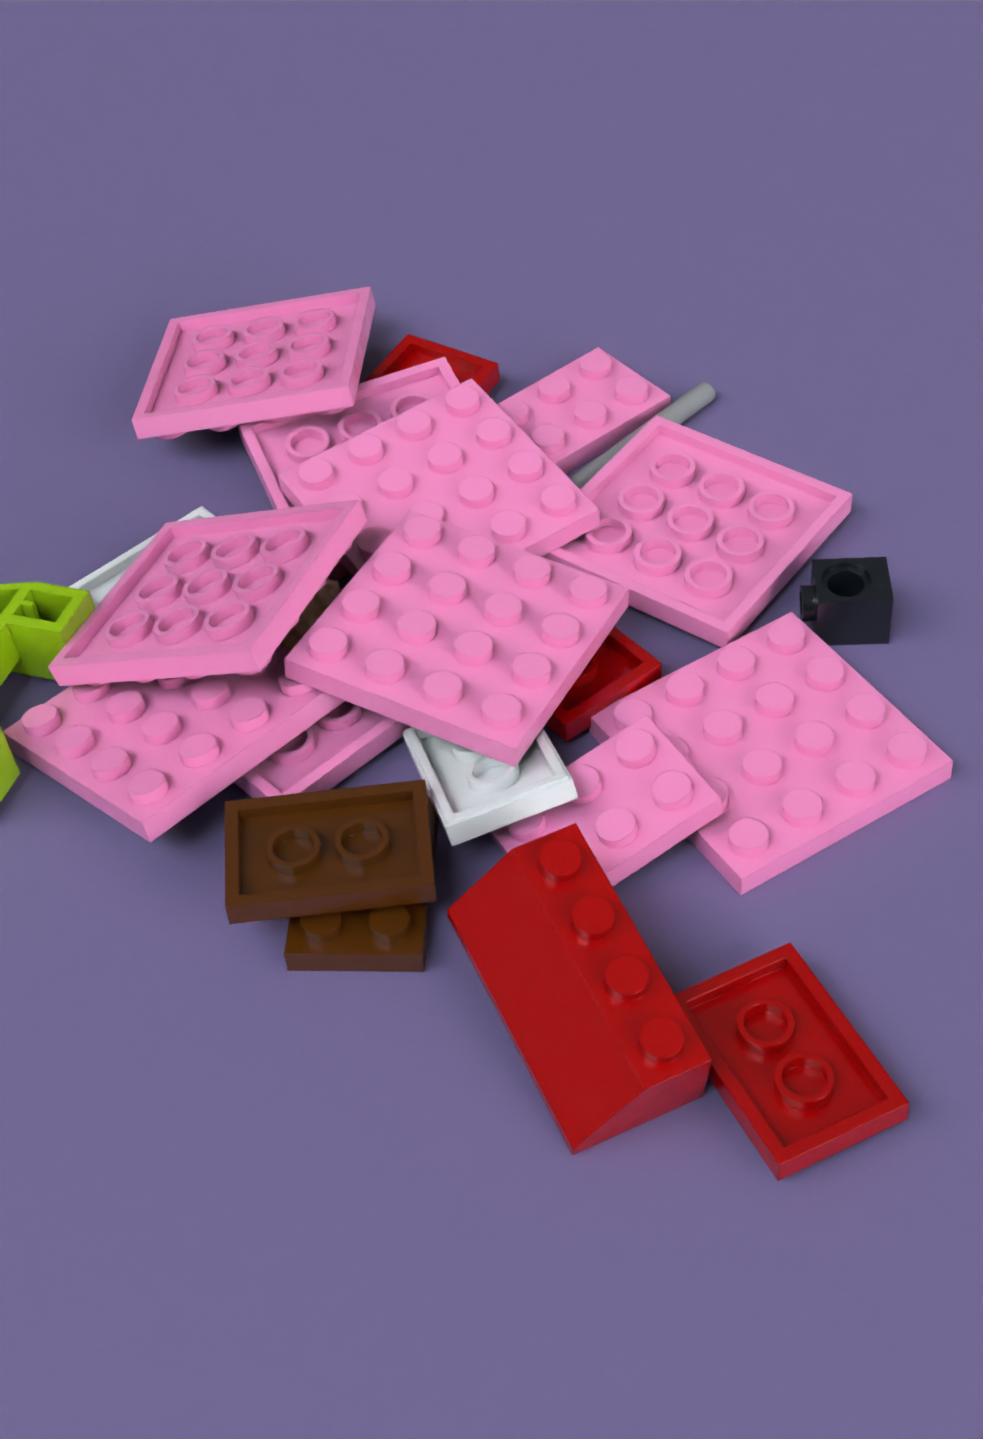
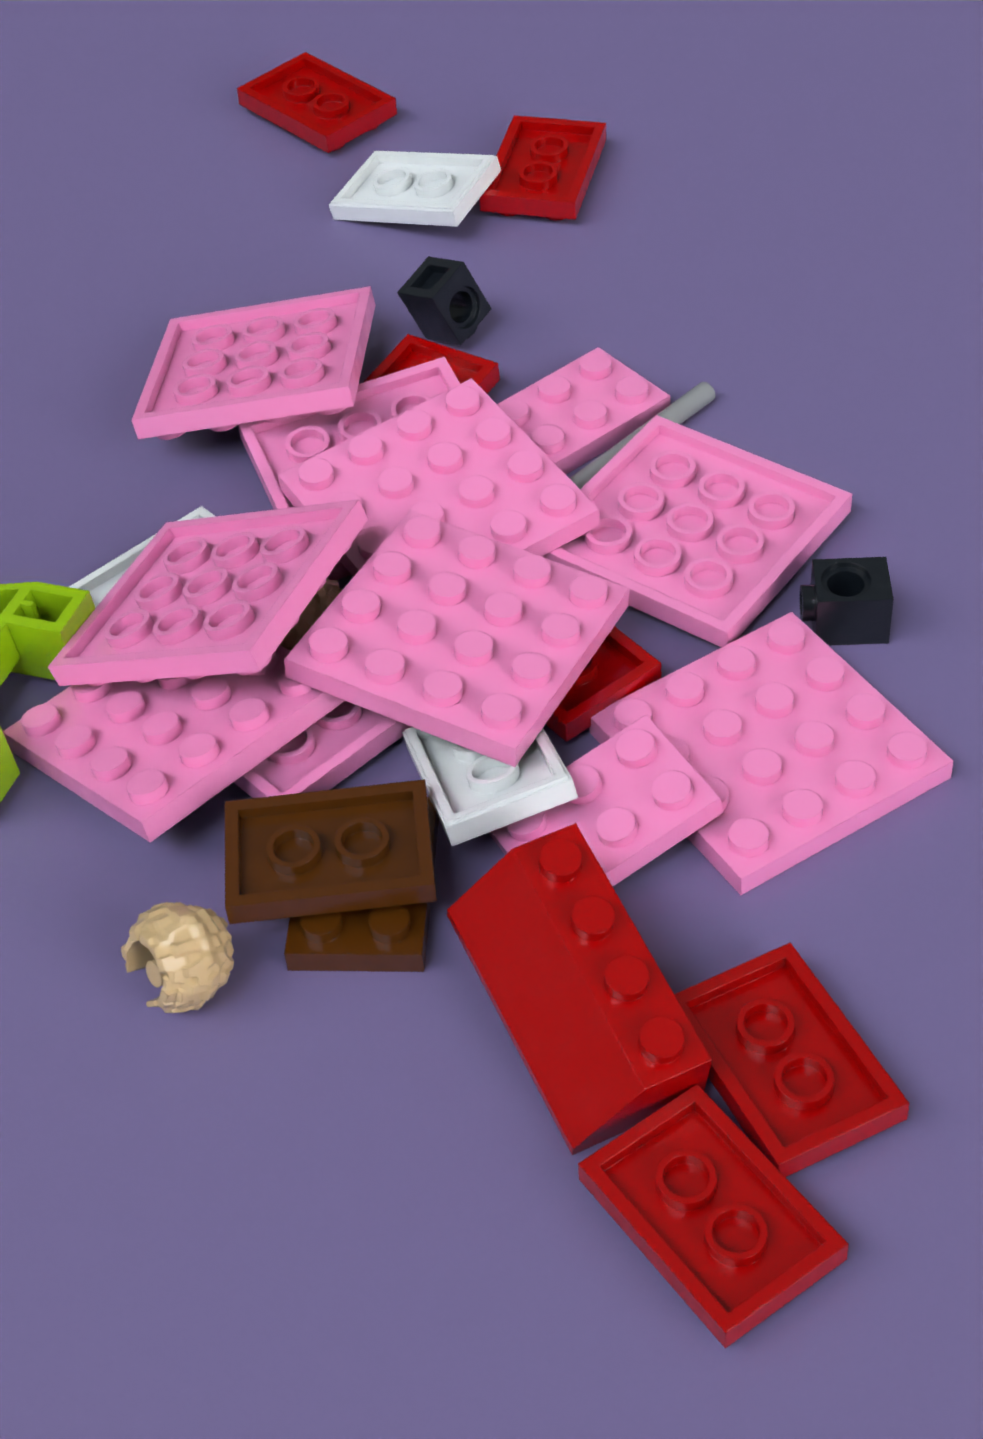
none -> tan piece [121,902,234,1013]
none -> red plate [237,52,397,153]
none -> white tile [329,151,501,227]
none -> black brick [397,256,492,345]
none -> red plate [479,115,606,221]
none -> red plate [578,1084,849,1349]

